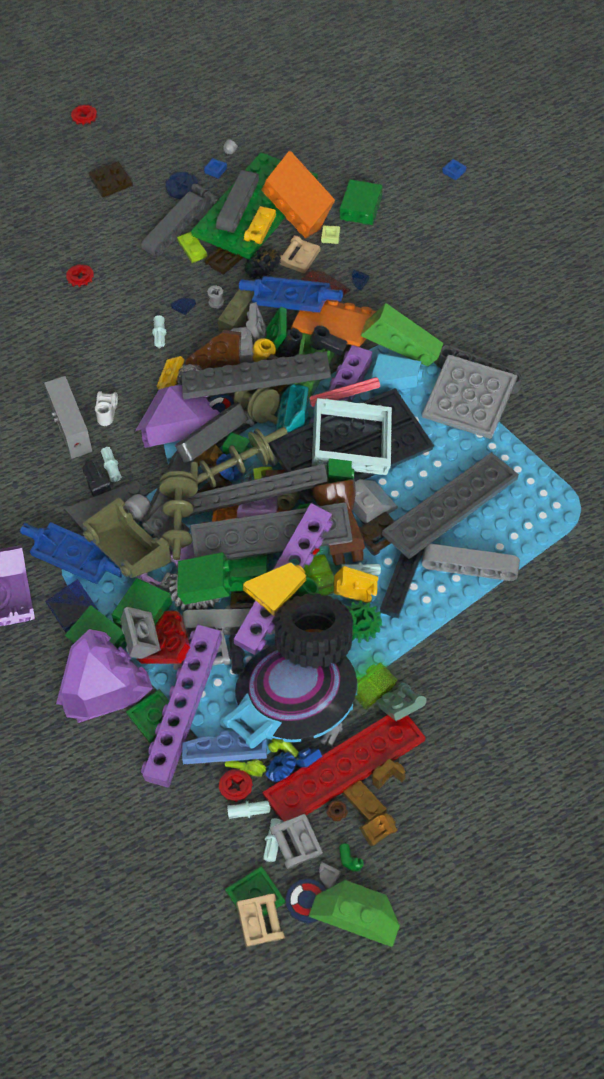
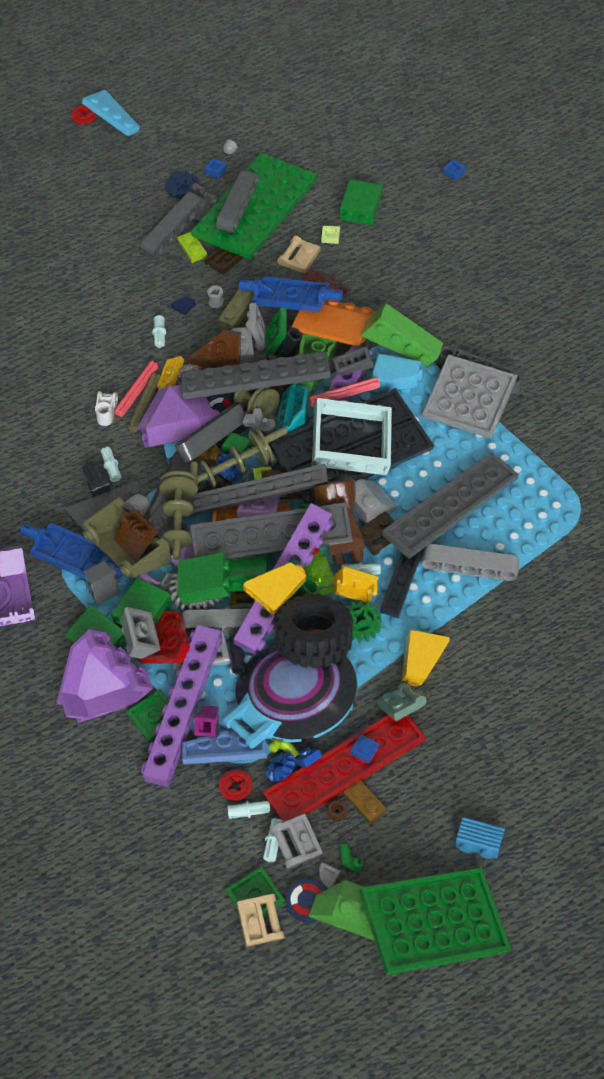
light grey brick [44,376,92,459] -> none
tile [45,579,98,632] -> none
red gear [66,264,94,287] -> none
dark brown plate [89,161,133,198] -> none
lime plate [225,759,266,777] -> none
yellow plate [244,206,276,244] -> none
black gear [244,248,281,279] -> none
yellow head [252,338,276,362] -> none
orange slope [262,151,335,239] -> none
olive brick [277,492,301,510] -> none
black piece [309,326,347,356] -> none
light grey pin [320,723,343,747] -> none
green brick [326,458,355,484] -> none
clear blue tile [352,270,369,290] -> none
clear neon green brick [355,663,397,710] -> none
pearl gold bracket [359,813,398,846] -> none
pearl gold bracket [372,759,405,789] -> none
none -> medium azure wing [82,90,140,136]
none -> dark grey brick [84,561,119,605]
none -> coral axle [114,361,158,417]
none -> reddish brown hinge [114,508,158,562]
none -> olive axle [128,373,160,433]
none -> magenta brick [194,705,219,737]
none -> light grey hips [243,408,276,437]
none -> dark grey slope [333,346,374,375]
none -> blue plate [351,734,379,764]
none -> green plate [359,868,511,976]
none -> yellow slope [401,630,450,686]
none -> dark azure brick [455,817,505,859]

